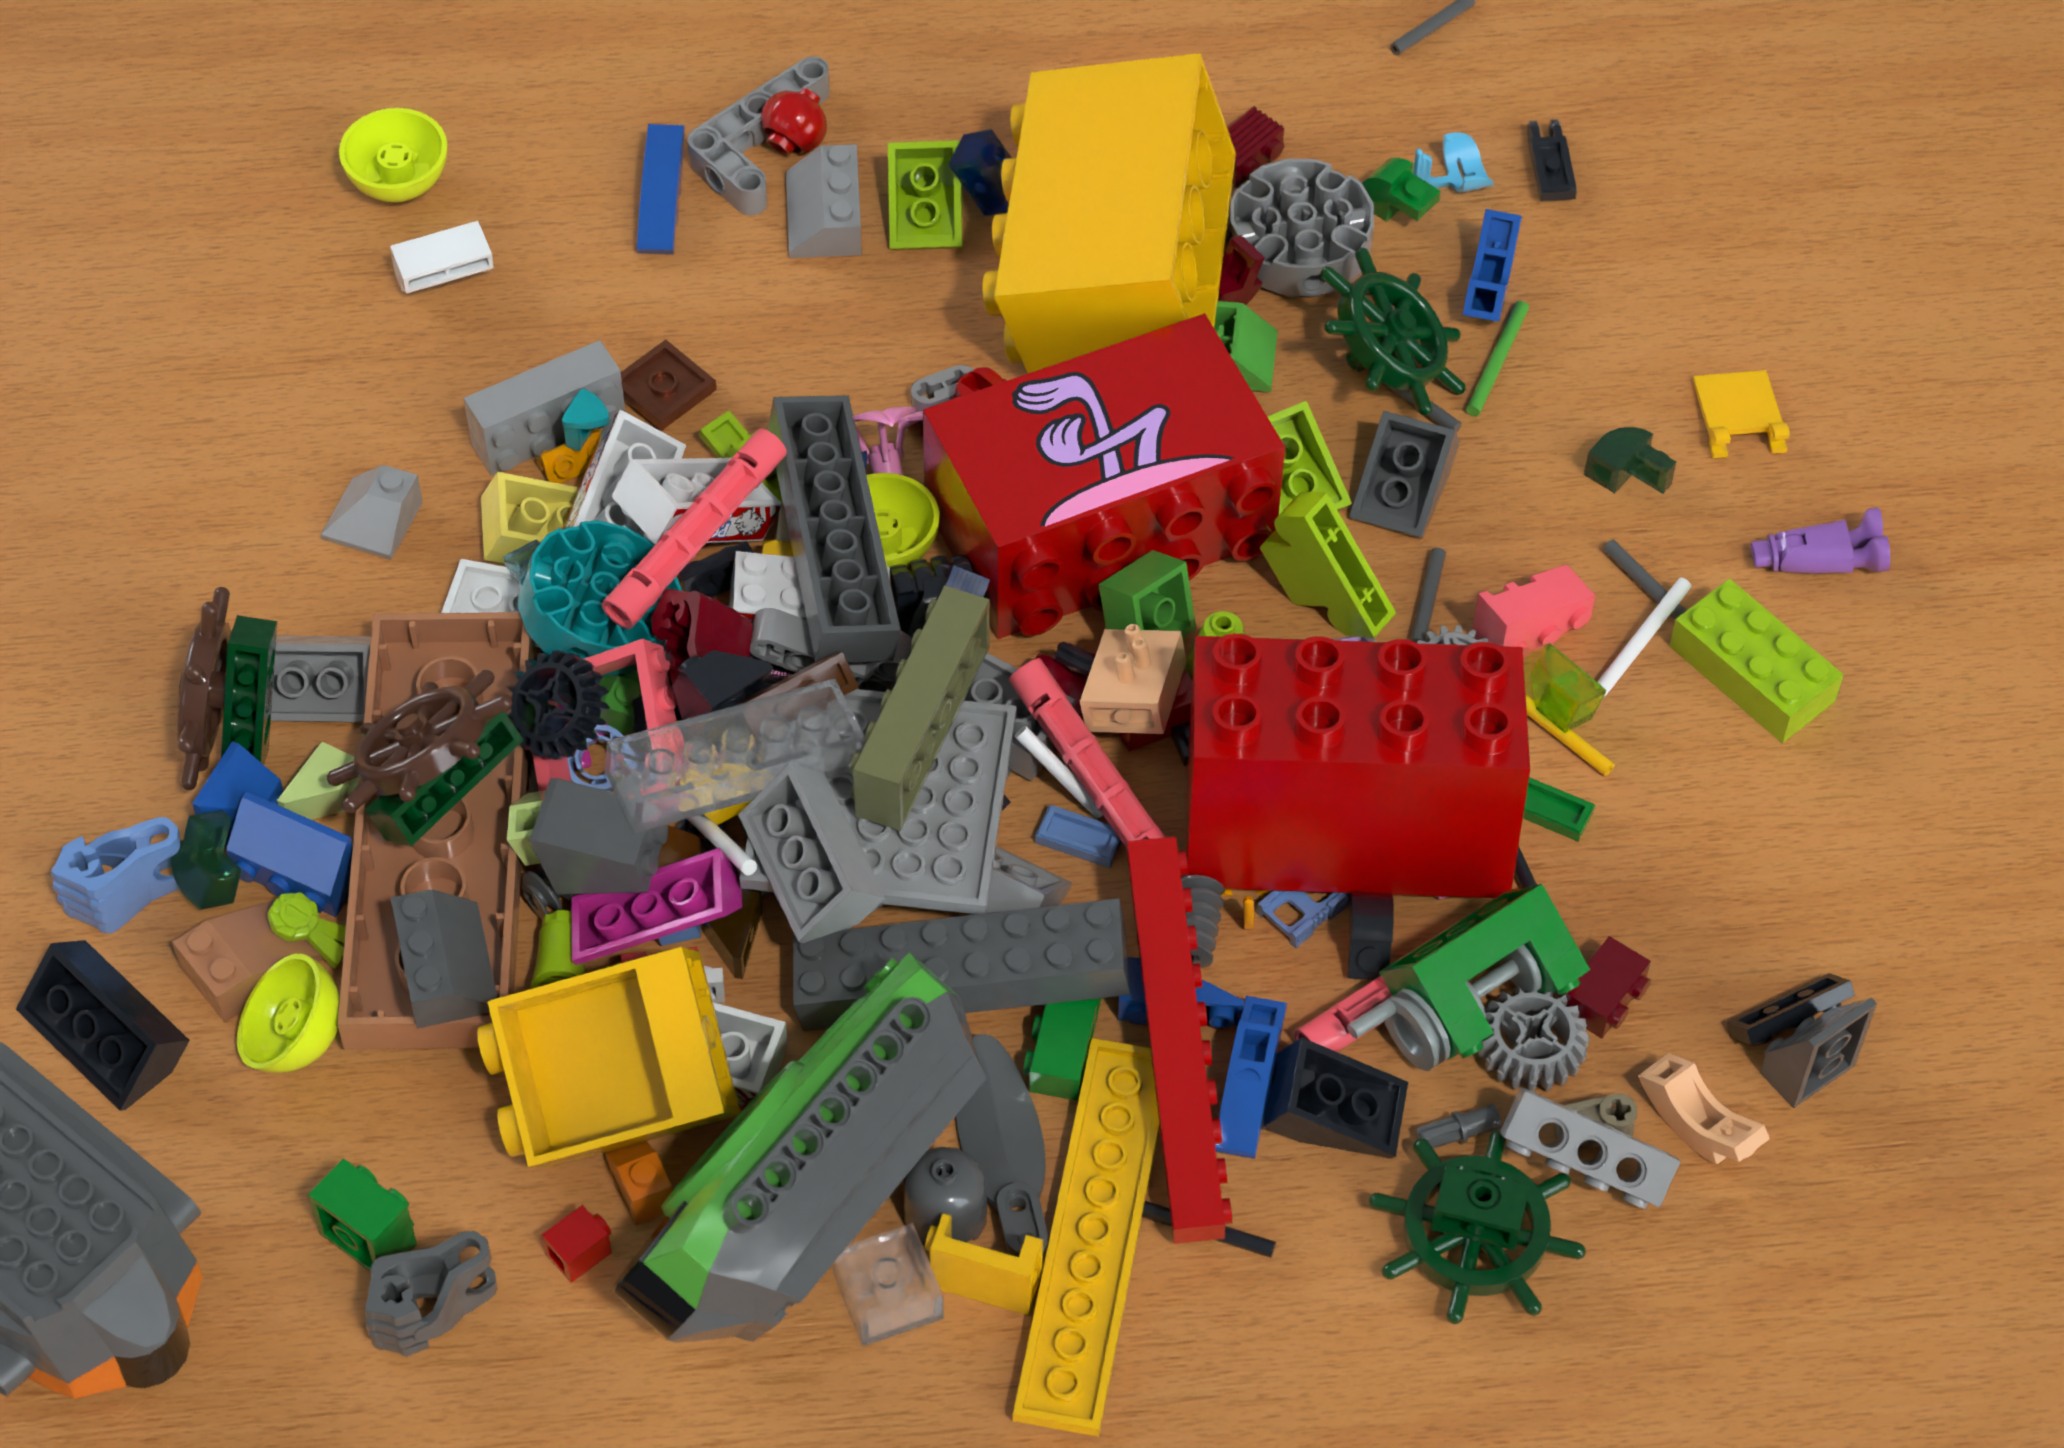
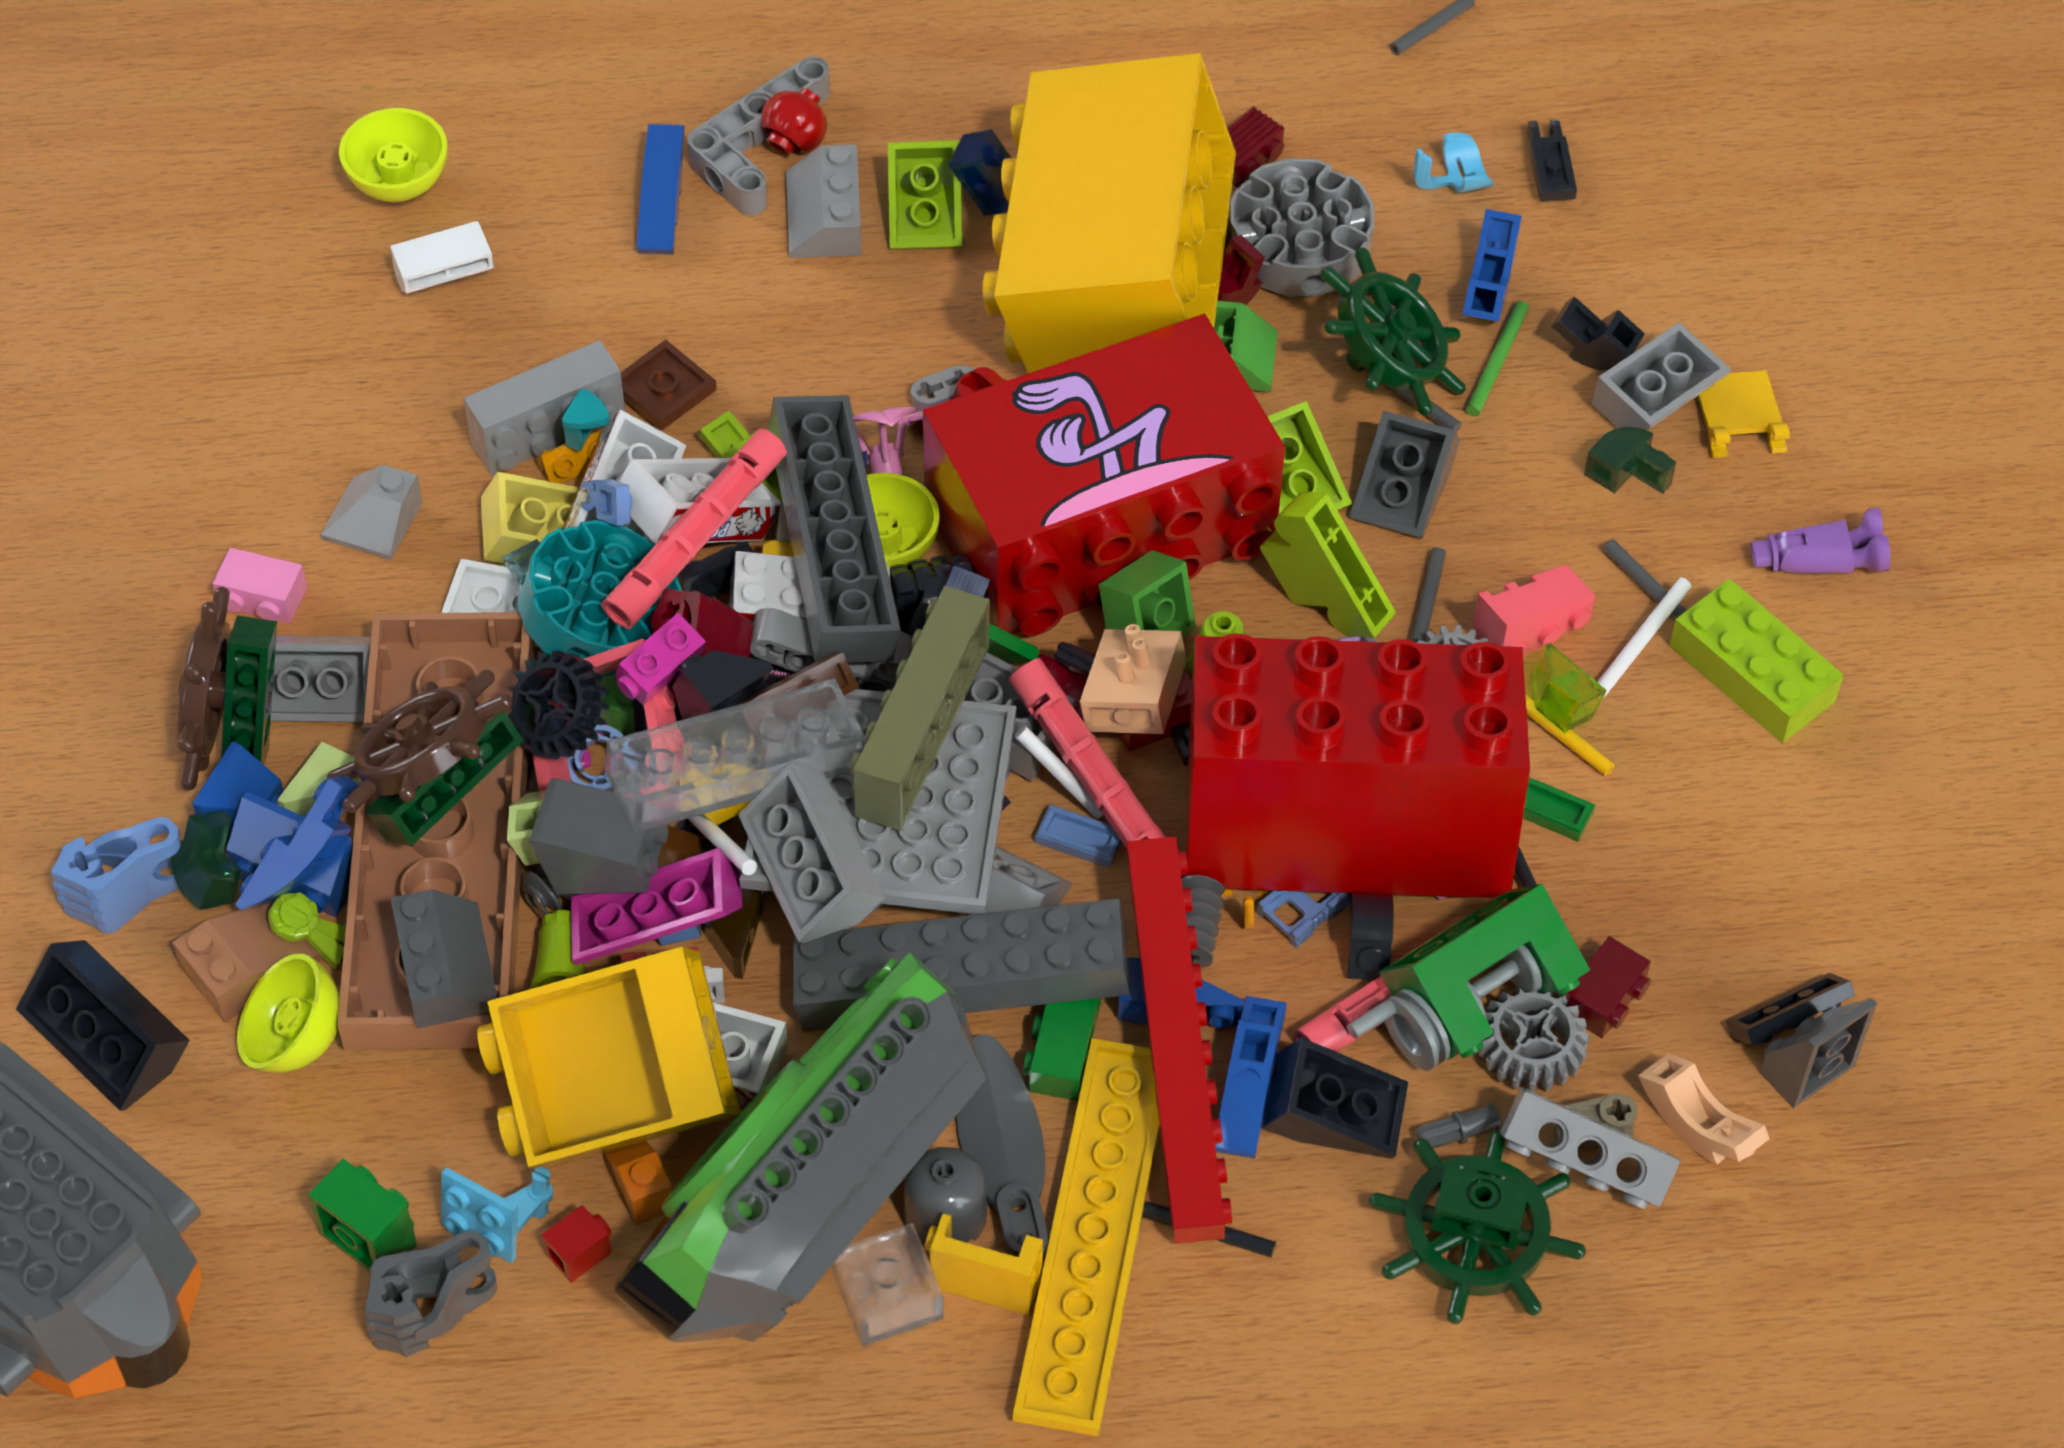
green brick [1362,157,1441,222] -> none
none -> bright pink brick [212,548,307,624]
none -> blue slope [235,776,359,910]
none -> medium azure plate [441,1167,553,1263]
none -> medium blue plate [581,479,632,526]
none -> dark pink brick [615,613,706,705]
none -> green tile [987,624,1039,664]
none -> black brick [1551,296,1645,370]
none -> light grey slope [1592,322,1731,429]

